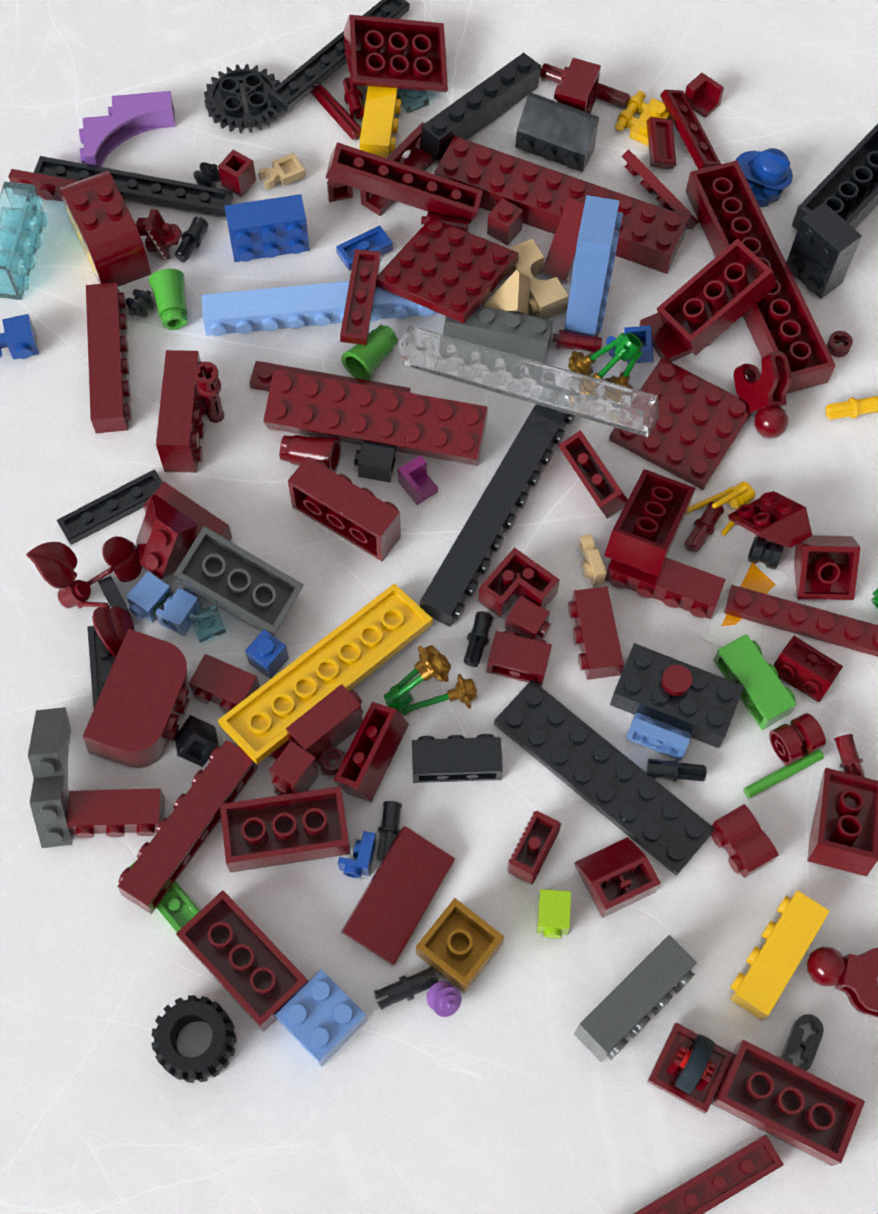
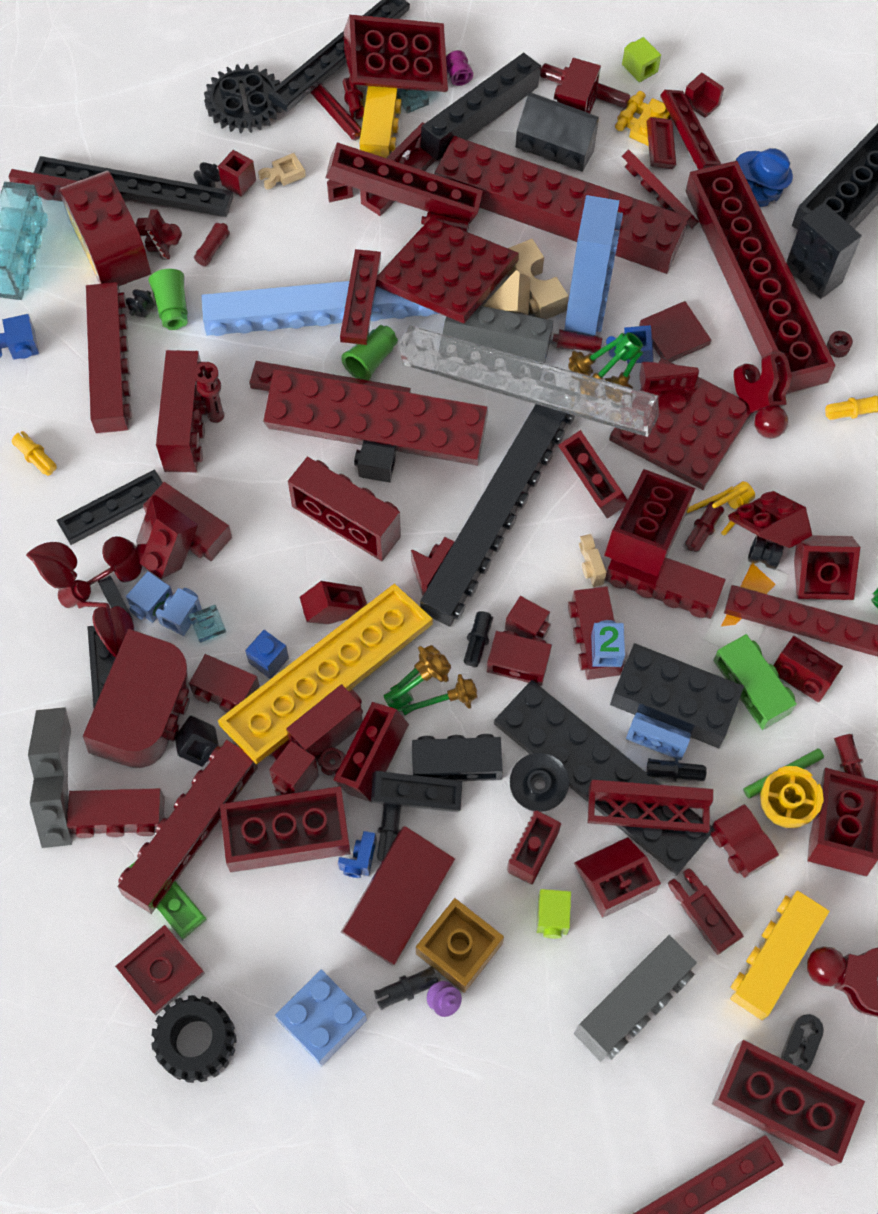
medium lavender arch [79,91,175,167] -> none
dark grey brick [174,526,304,636] -> none
black axle [175,216,208,263] -> none
dark red brick [176,890,308,1032] -> none
blue brick [225,194,310,262] -> none
dark red plant [279,435,341,473] -> none
blue plate [336,225,393,270] -> none
magenta panel [398,455,438,505] -> none
dark red brick [478,547,560,618] -> none
dark red brick [487,198,523,246] -> none
dark red tile [542,198,585,281] -> none
dark red plate [647,1022,733,1114] -> none
dark red brick [656,238,777,356] -> none
dark red tile [661,665,692,696] -> none
dark red wheel [769,713,826,765] -> none
none -> yellow axle [12,431,57,476]
none -> dark red plate [115,925,205,1016]
none -> dark red piece [194,223,230,266]
none -> dark red slope [299,581,367,625]
none -> black plate [371,771,462,812]
none -> dark red slope [411,537,454,595]
none -> magenta wheel [446,50,473,86]
none -> black dish [510,753,569,812]
none -> dark red fence [587,780,713,833]
none -> medium blue brick [591,620,625,667]
none -> lime brick [622,37,661,83]
none -> dark red slope [639,362,699,393]
none -> dark red hinge [668,868,744,956]
none -> yellow cylinder [760,766,824,828]

